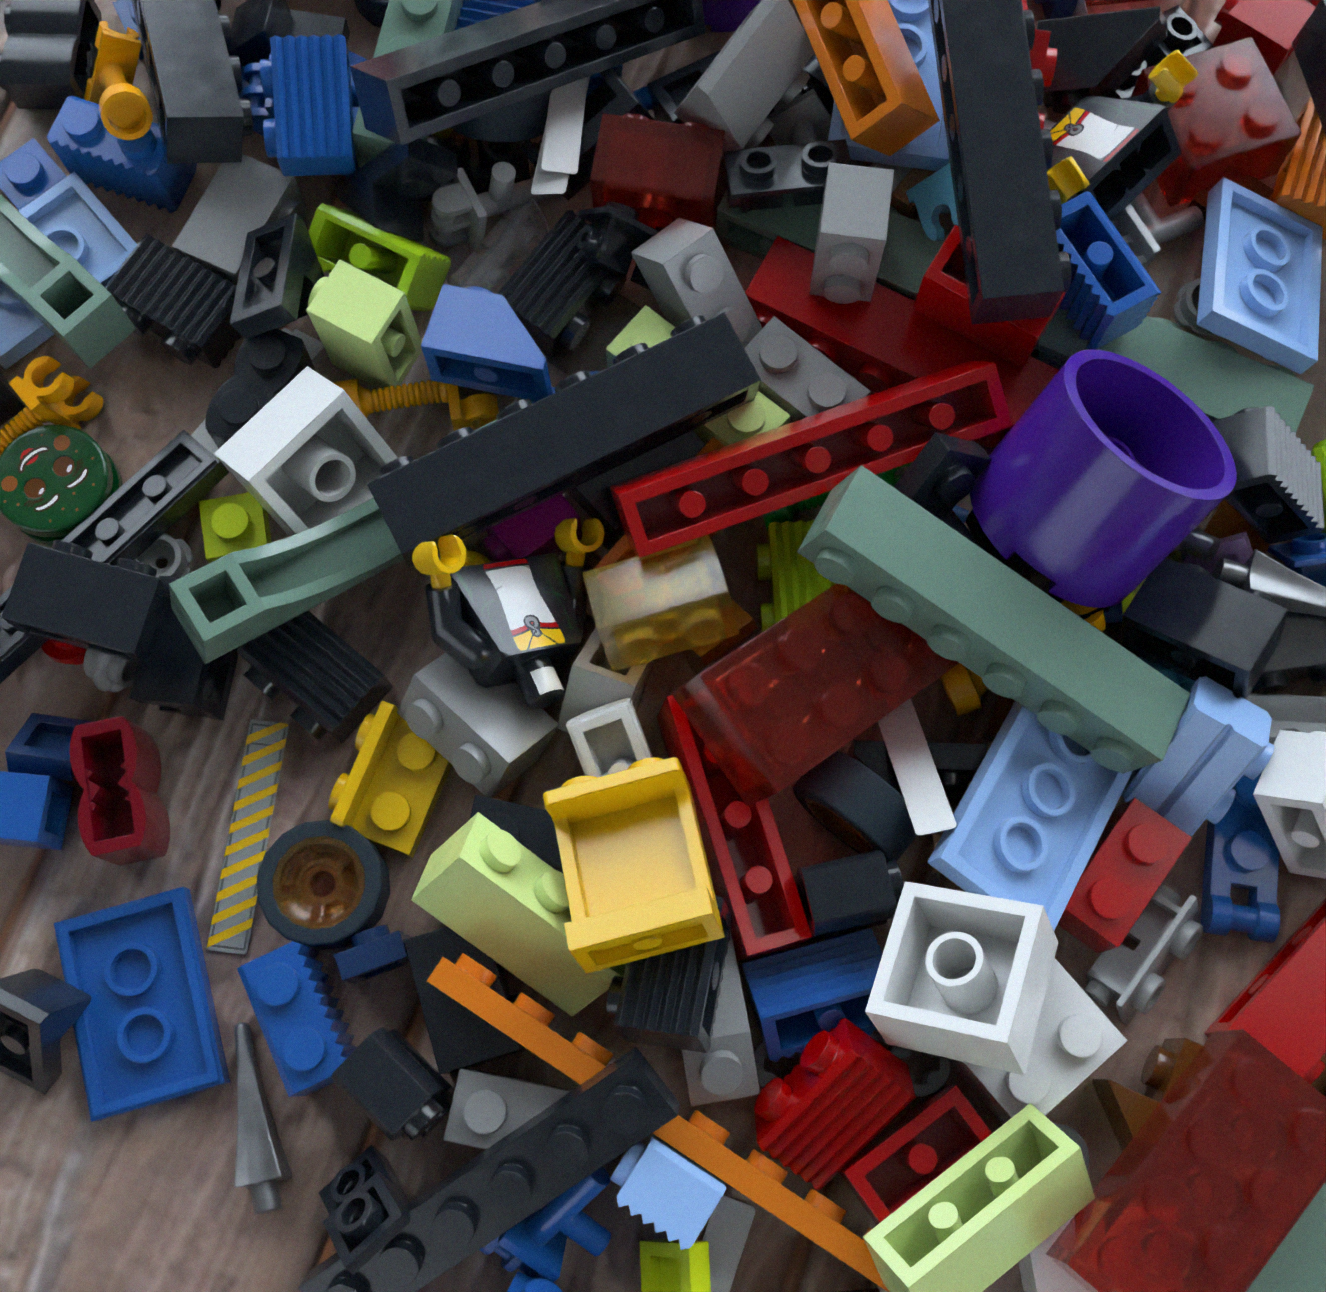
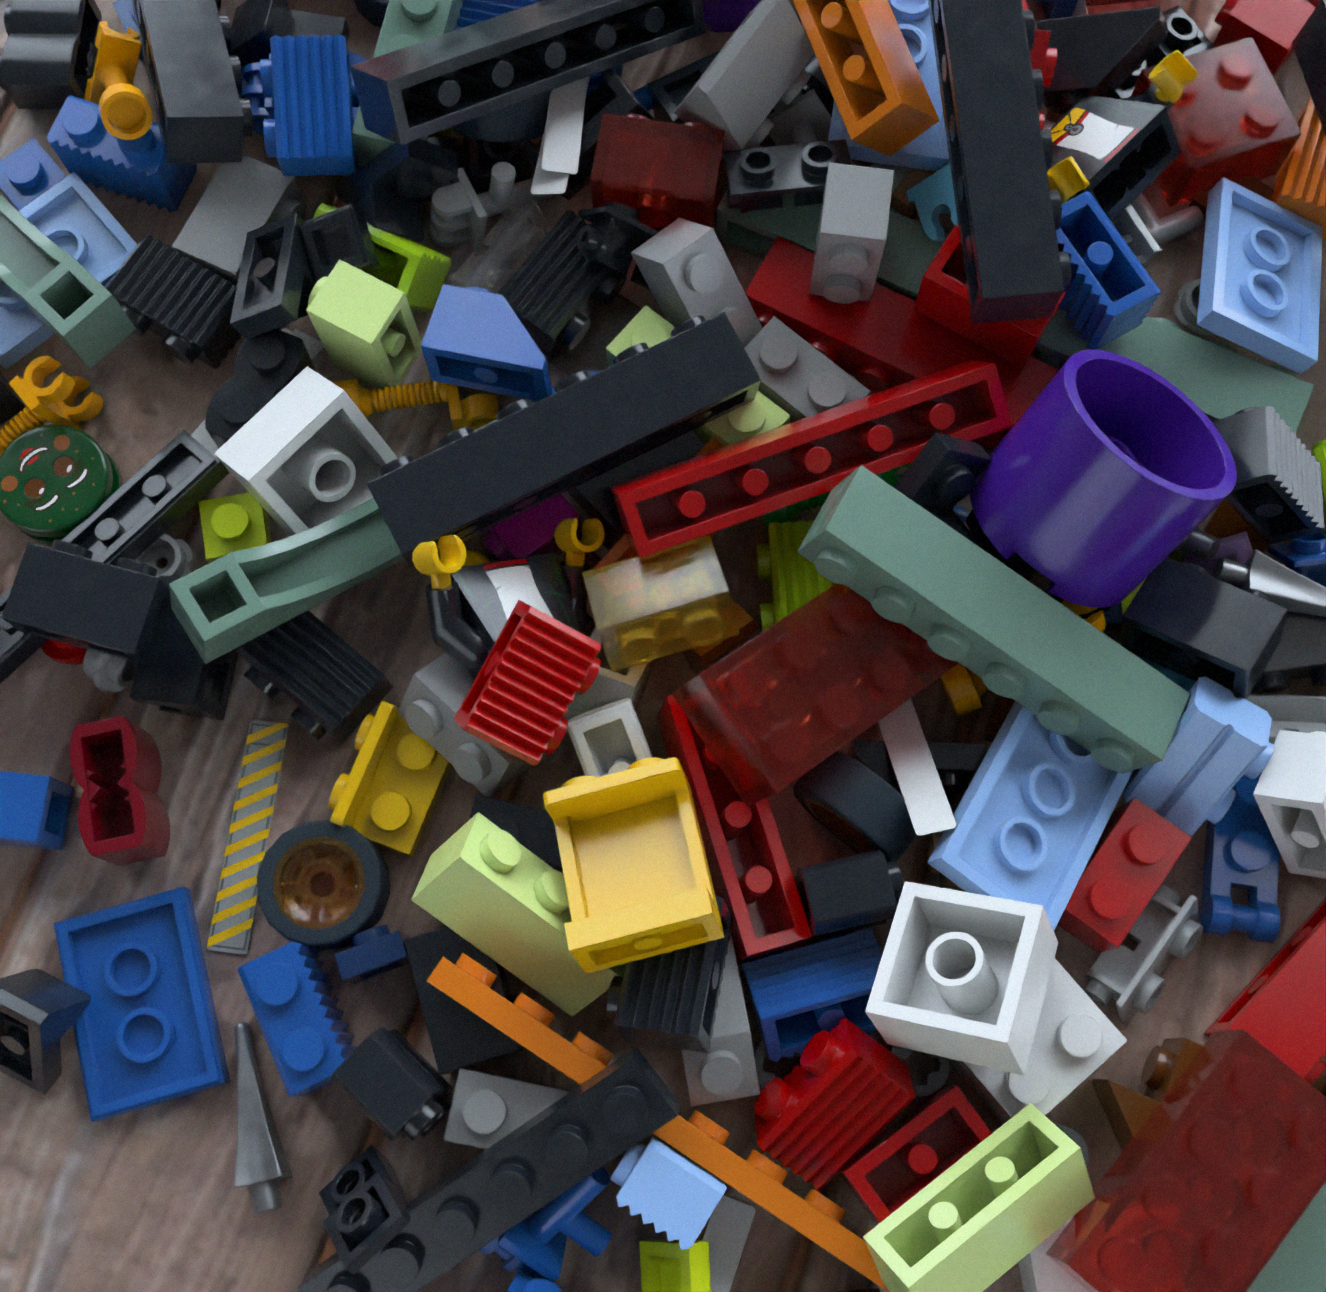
dark blue plate [5,713,94,781] -> none
none -> black tile [298,203,380,283]
none -> red brick [453,600,602,766]

